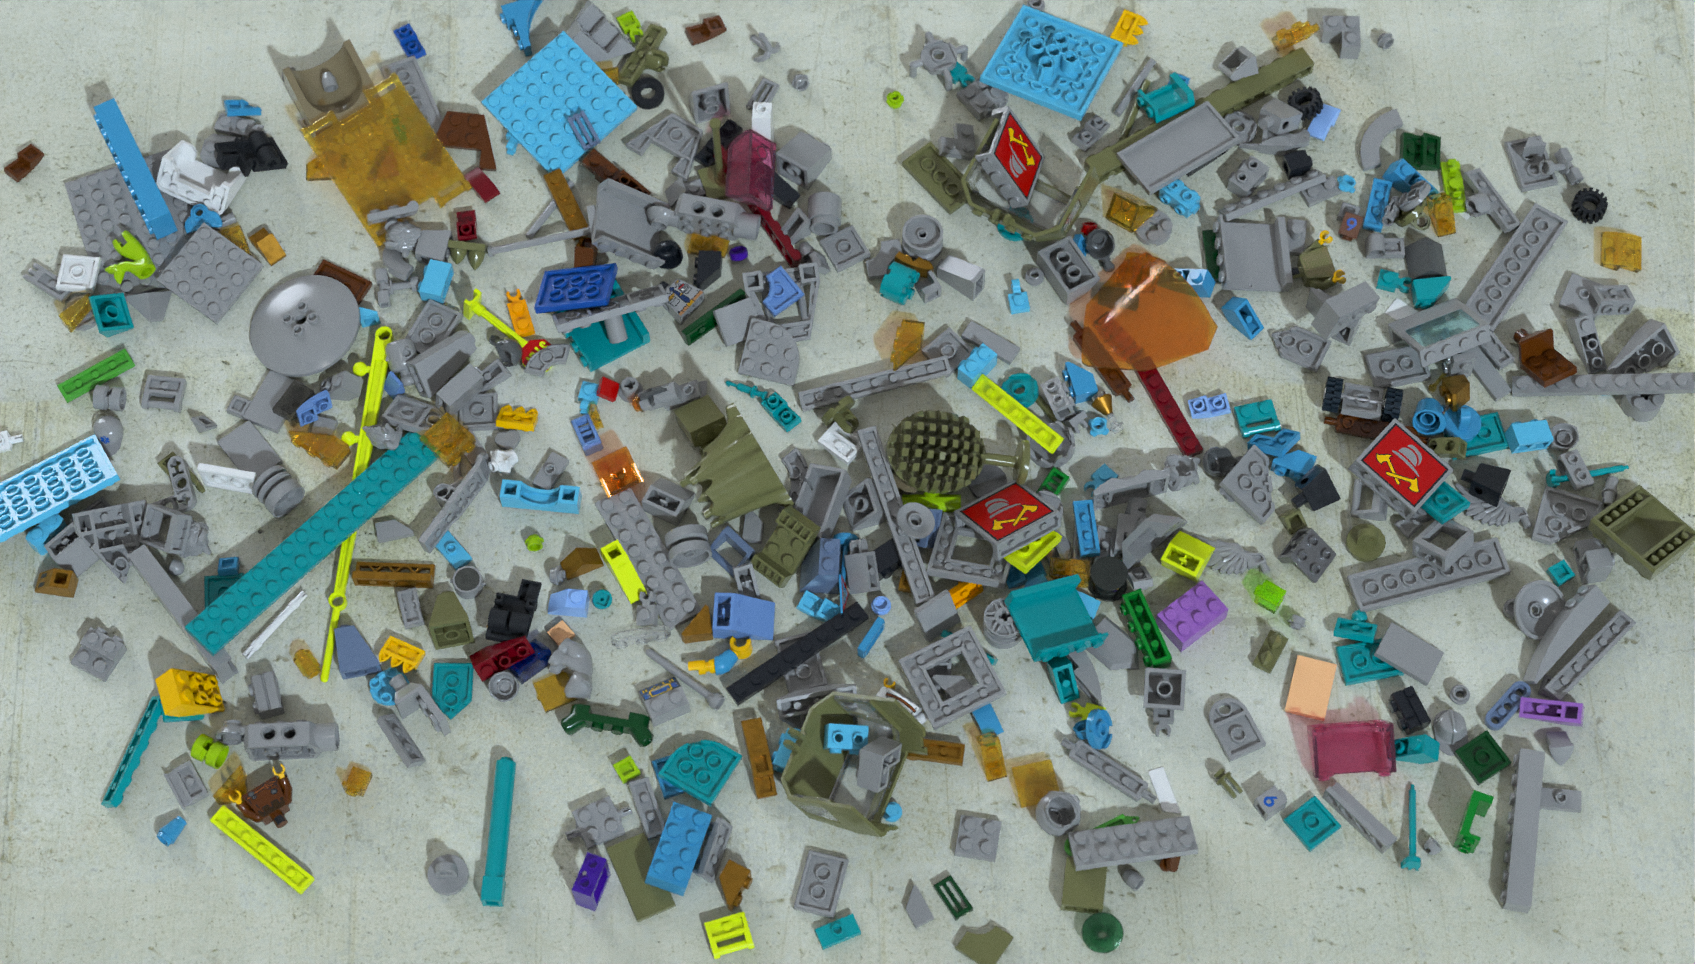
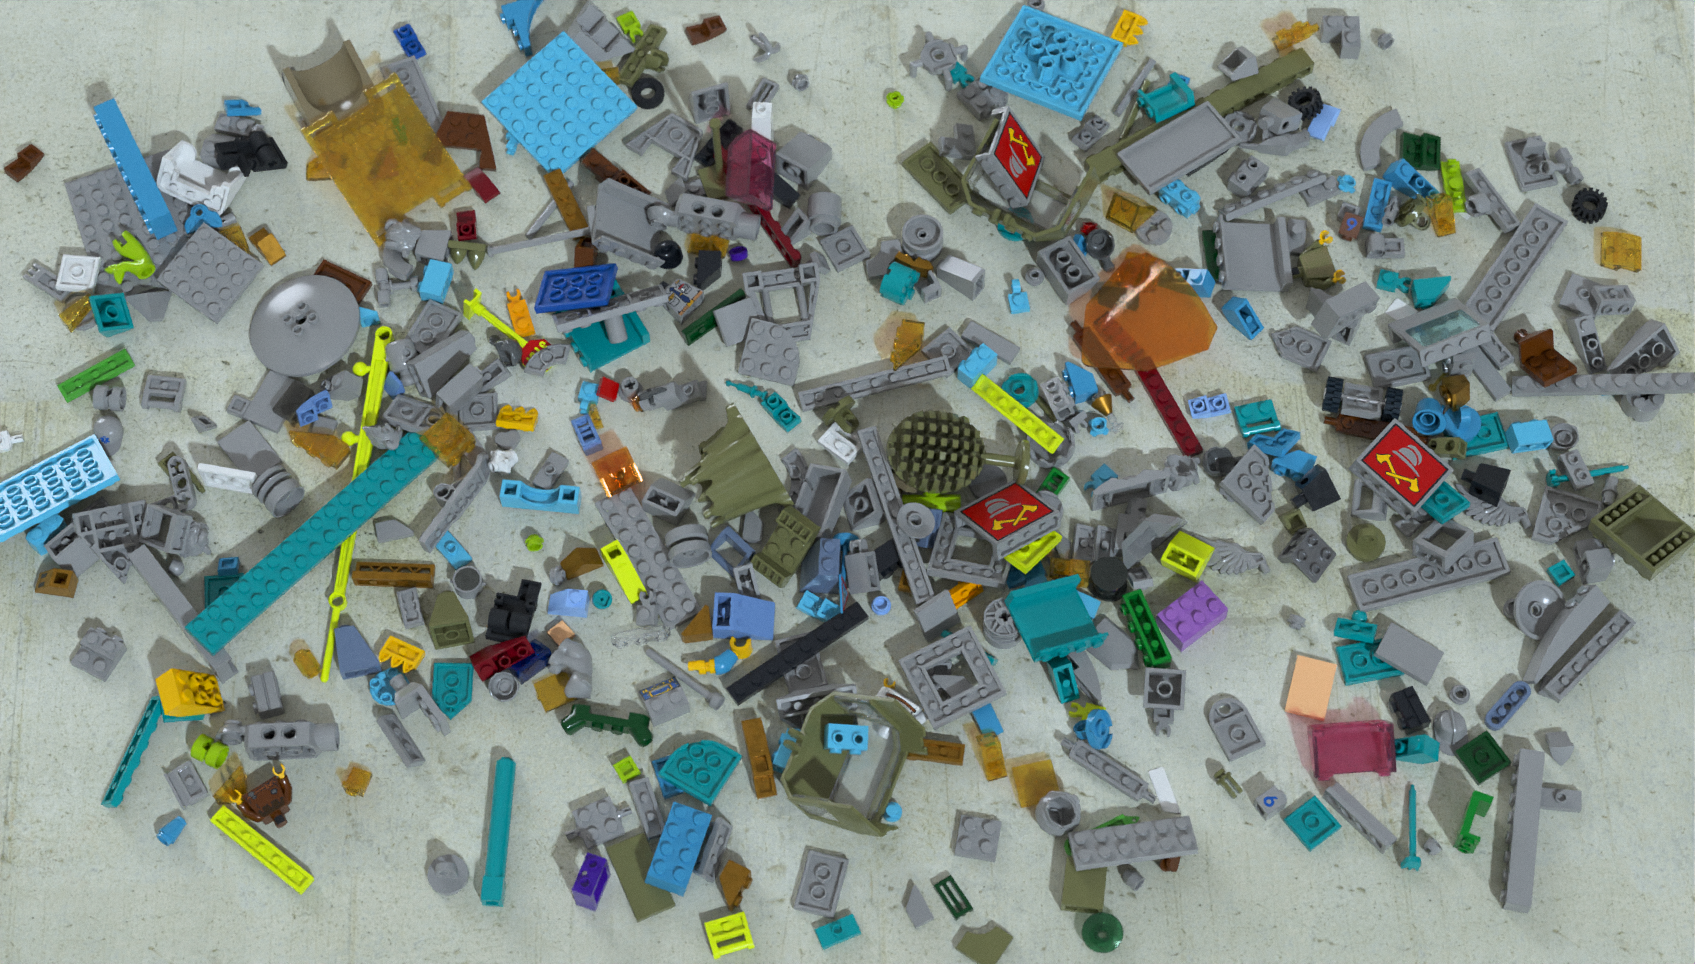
white piece [242,591,307,659] -> none
light grey hose [322,72,338,92] -> none
light grey plate [366,201,419,225] -> none
sand blue tile [567,110,601,151] -> none
olive brick [673,394,727,447] -> none
medium blue tile [763,266,804,317] -> none
light grey hose [799,242,814,263] -> none
light grey brick [856,736,902,793] -> none
dark azure tile [857,617,885,659] -> none
dark azure plate [1072,500,1100,558] -> none
clear neon green brick [1253,579,1286,614] -> none
olive tile [1253,630,1288,674] -> none
black brick [1282,149,1313,180] -> none
light grey tile [1398,180,1431,212] -> none
dark grey slope [1404,237,1447,282] -> none
medium lavender slope [1519,697,1585,727] -> none

